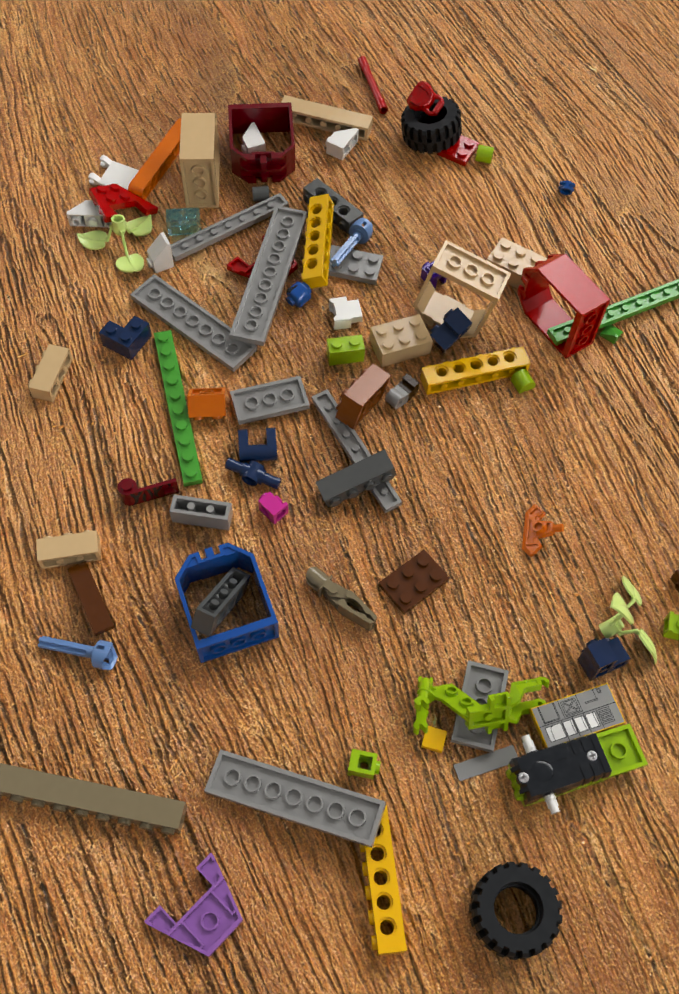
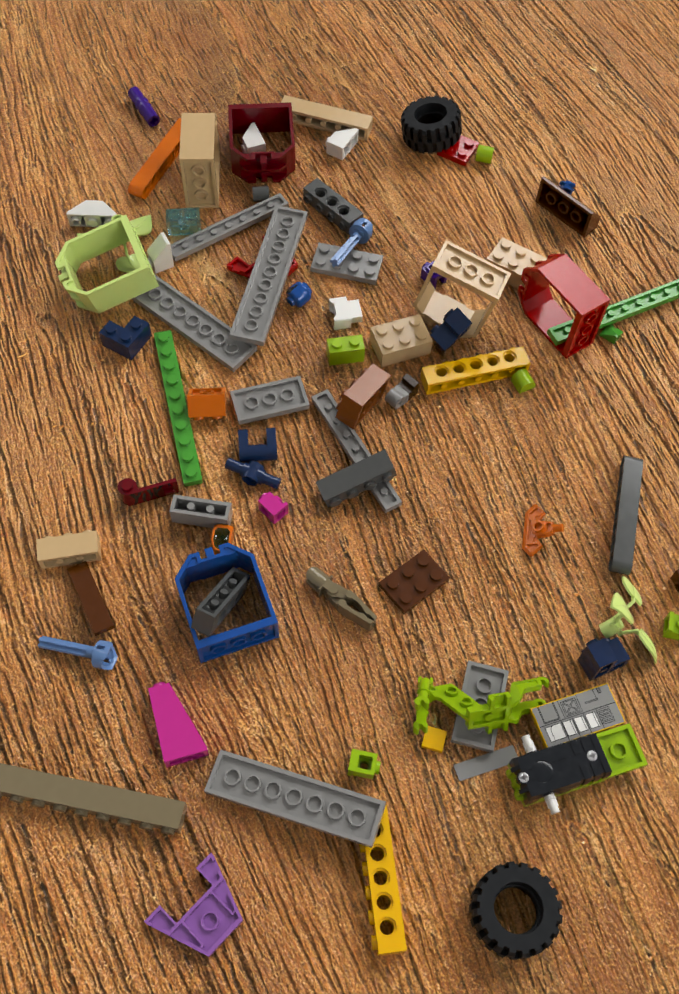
tan brick [28,344,73,402] -> none
white flag [88,155,139,190] -> none
red wing [89,184,158,223] -> none
yellow brick [301,194,334,289] -> none
red piece [358,56,388,114] -> none
red piece [407,81,444,116] -> none
none -> yellowish green container [55,215,159,313]
none -> dark purple axle [128,87,160,127]
none -> dark pink slope [148,682,209,767]
none -> rock [211,524,234,555]
none -> reddish brown slope [535,177,601,238]
none -> dark grey beam [608,455,643,575]

